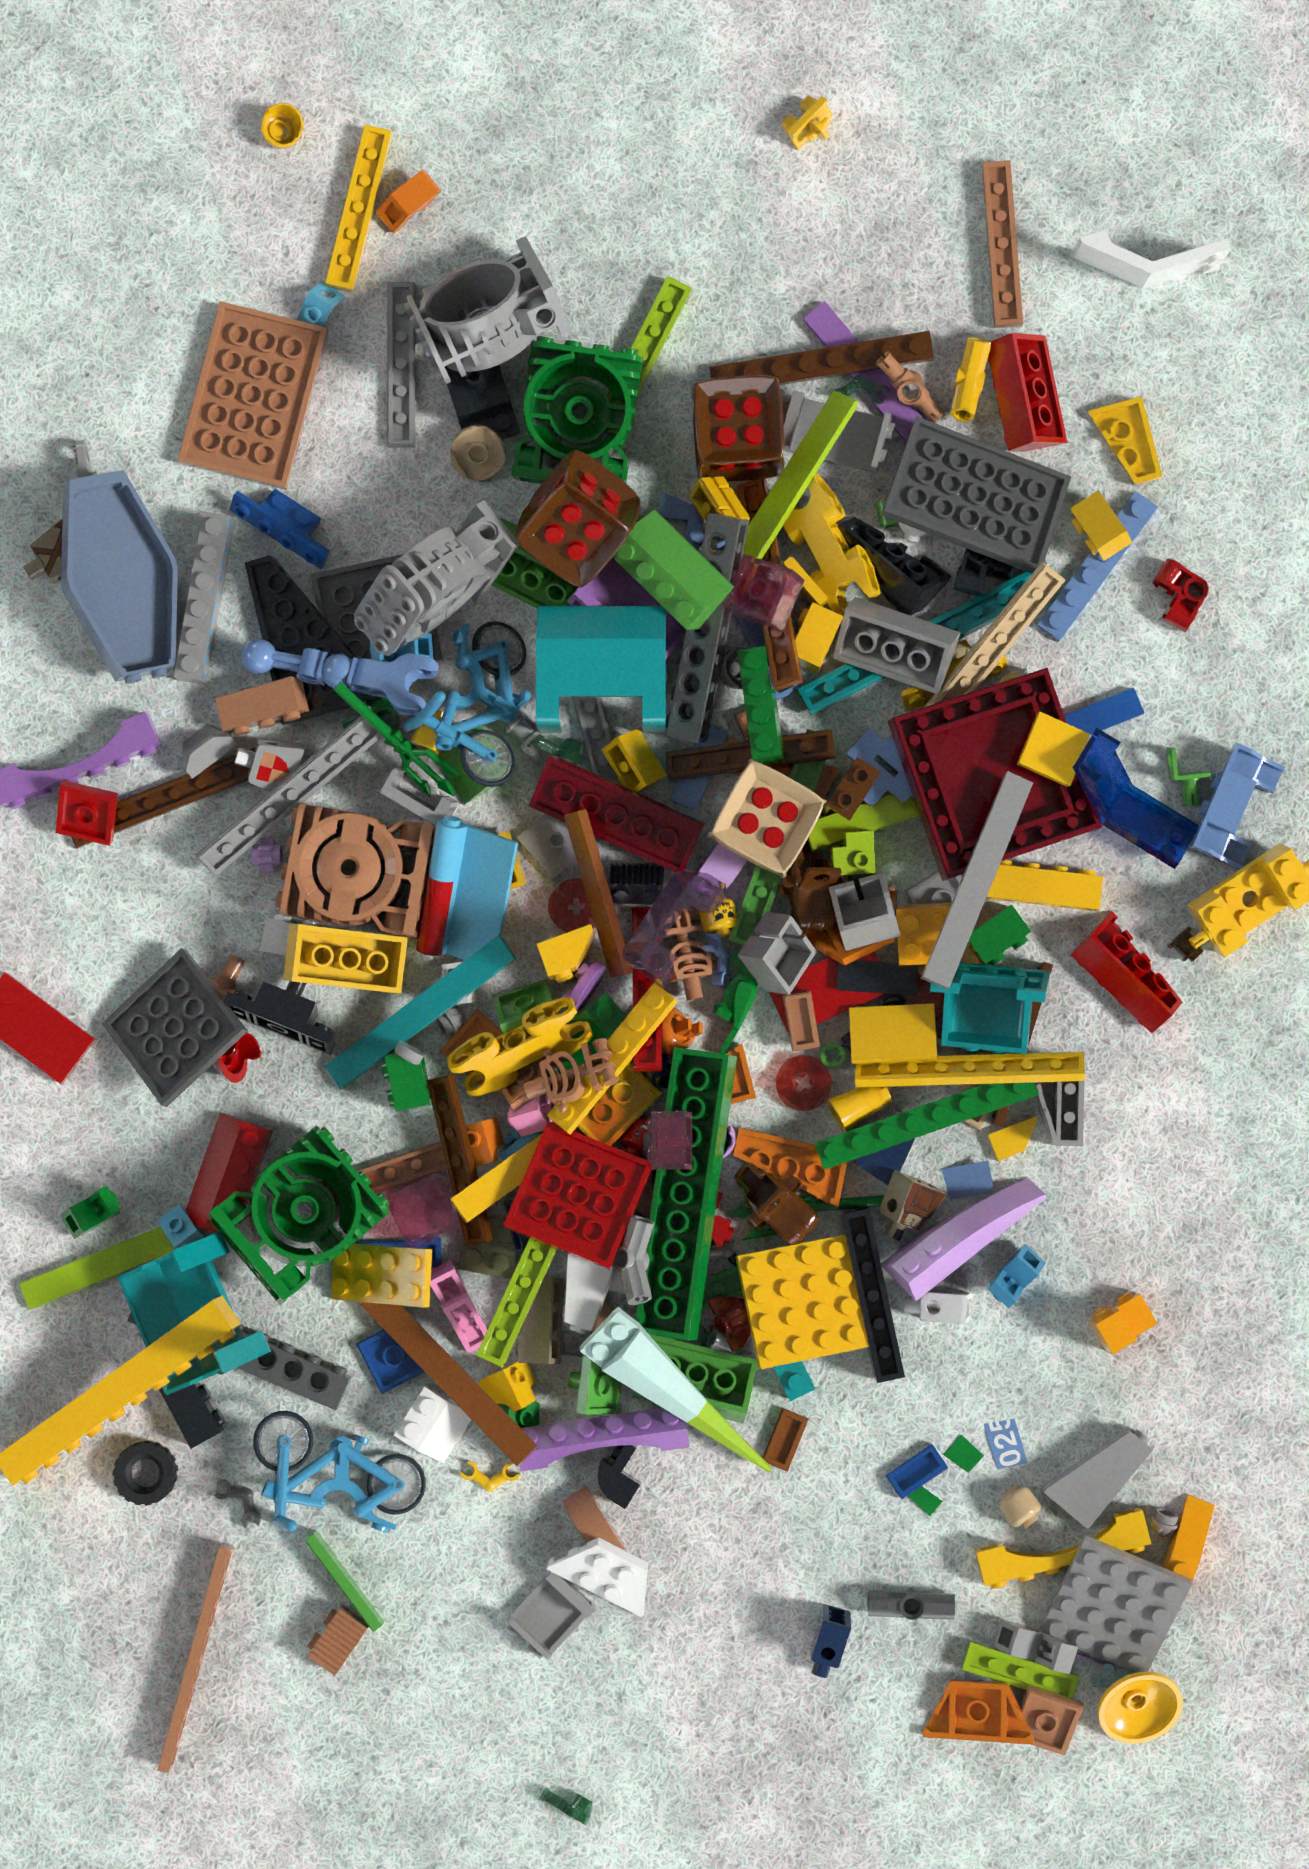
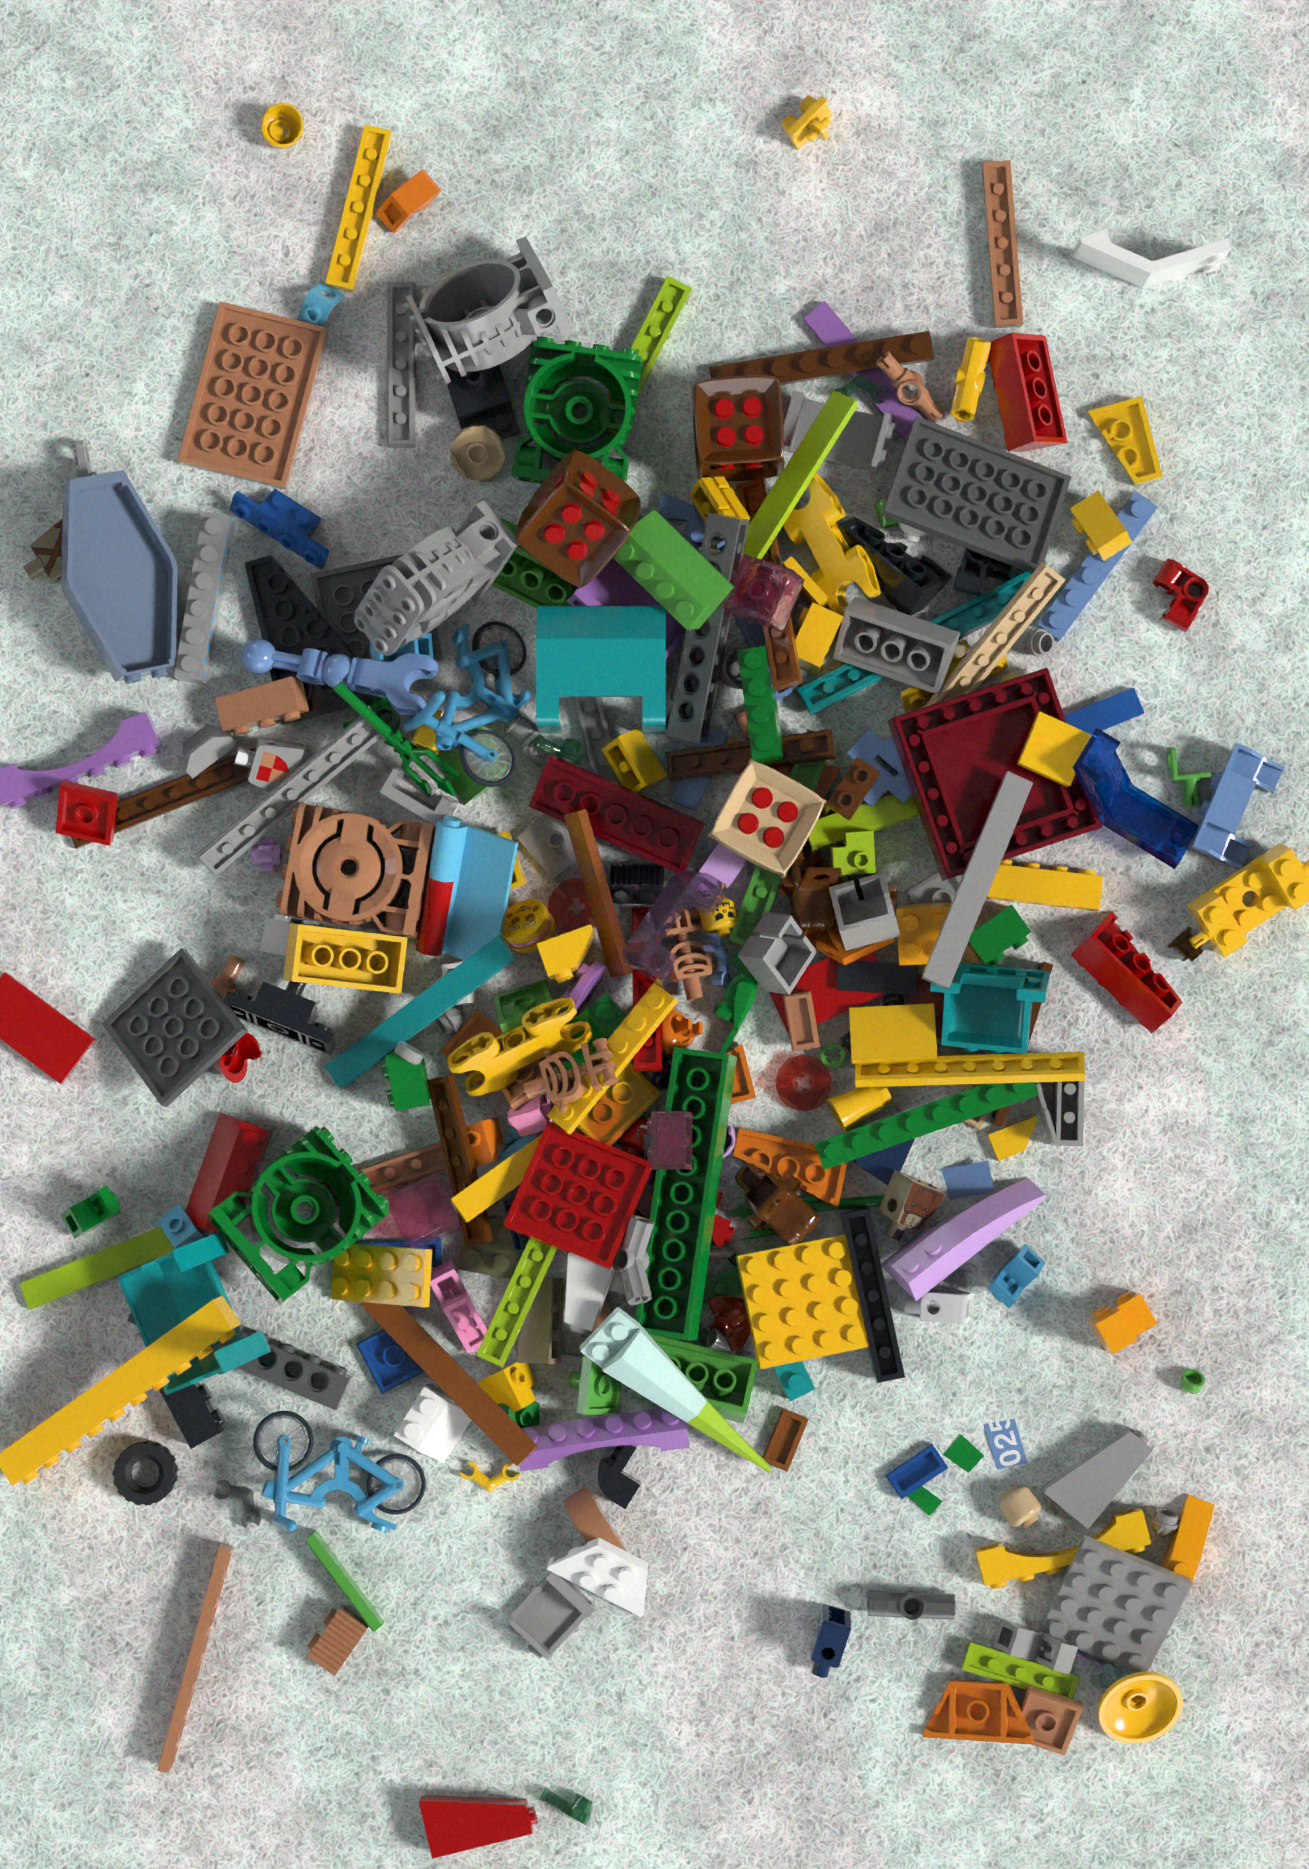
none -> red slope [419,1795,538,1859]
none -> yellow head [502,899,555,953]
none -> light grey plate [1025,629,1054,657]
none -> bright green hinge [1180,1369,1205,1394]

